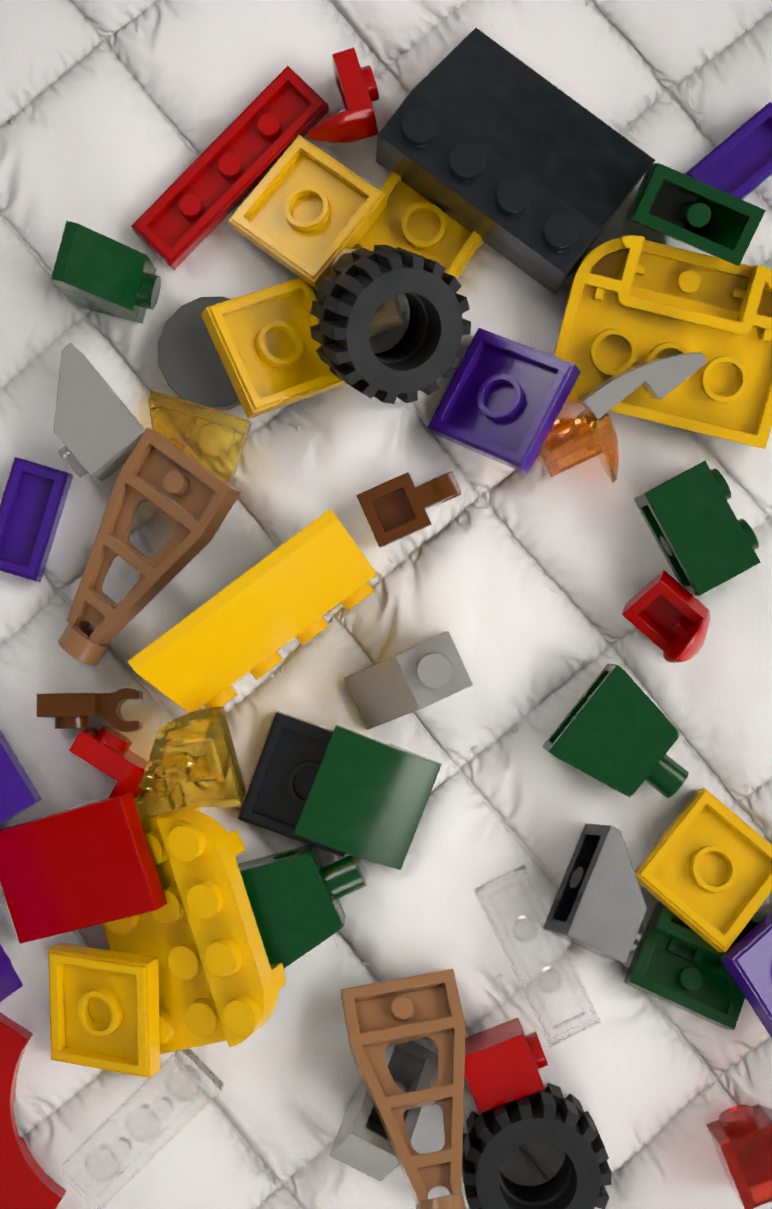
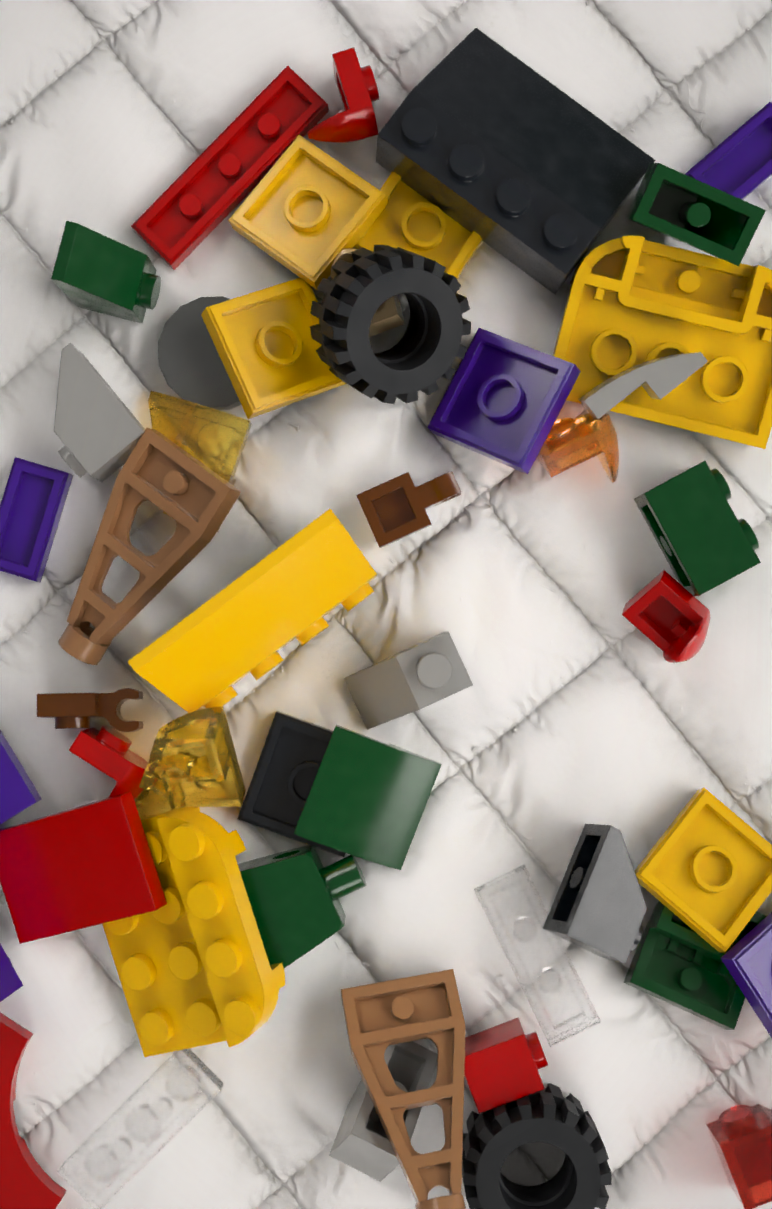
yellow tile [48,943,160,1078] -> none
dark green torso [542,663,689,798] -> none

